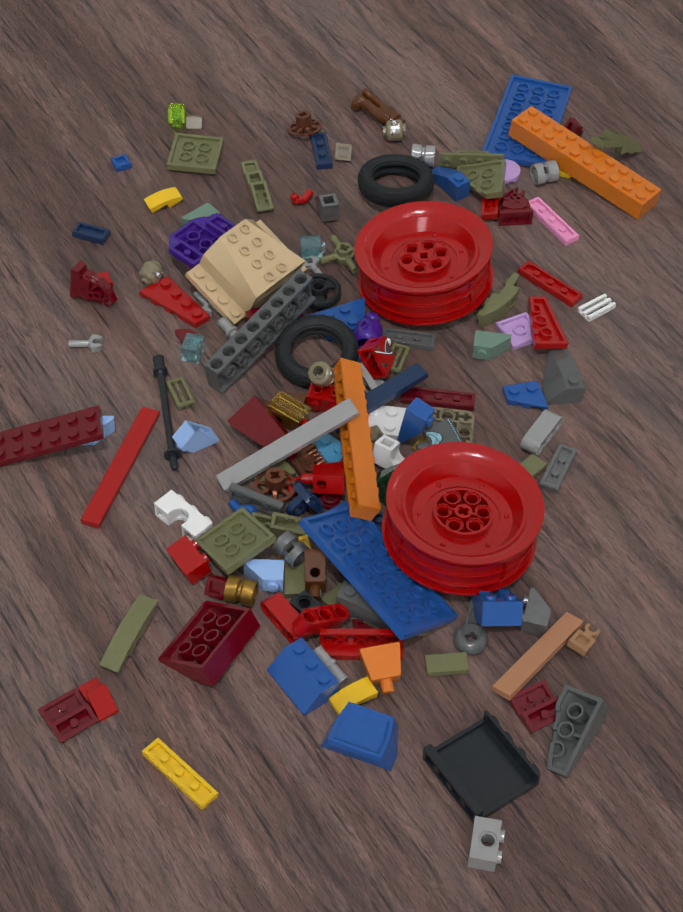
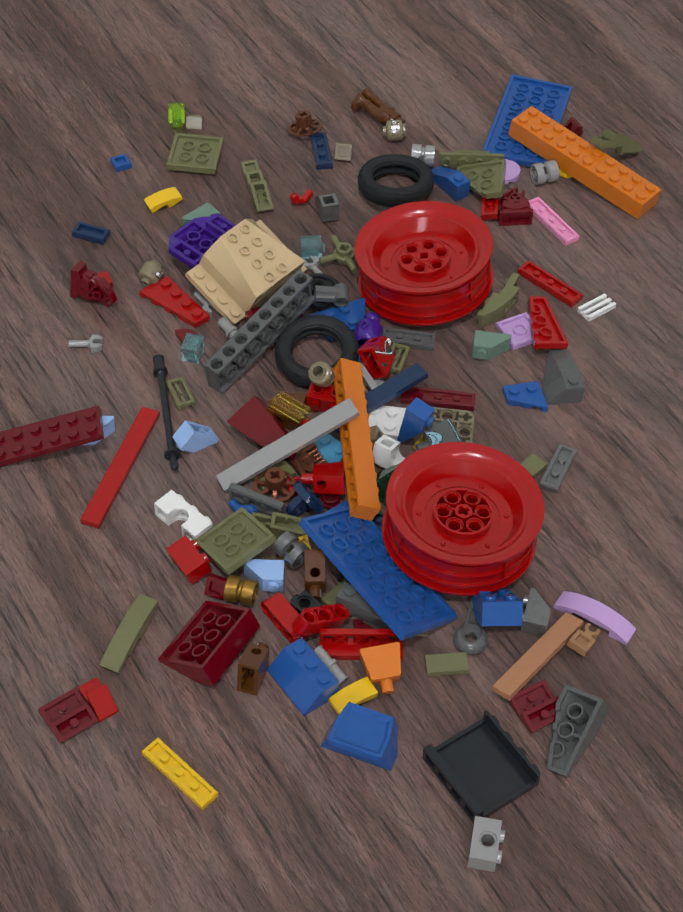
olive tile [284,560,305,598] -> none
light grey beam [520,409,563,456] -> none
none -> reddish brown torso [237,642,269,696]
none -> dark grey piece [314,283,349,307]
none -> lavender slope [554,591,636,646]

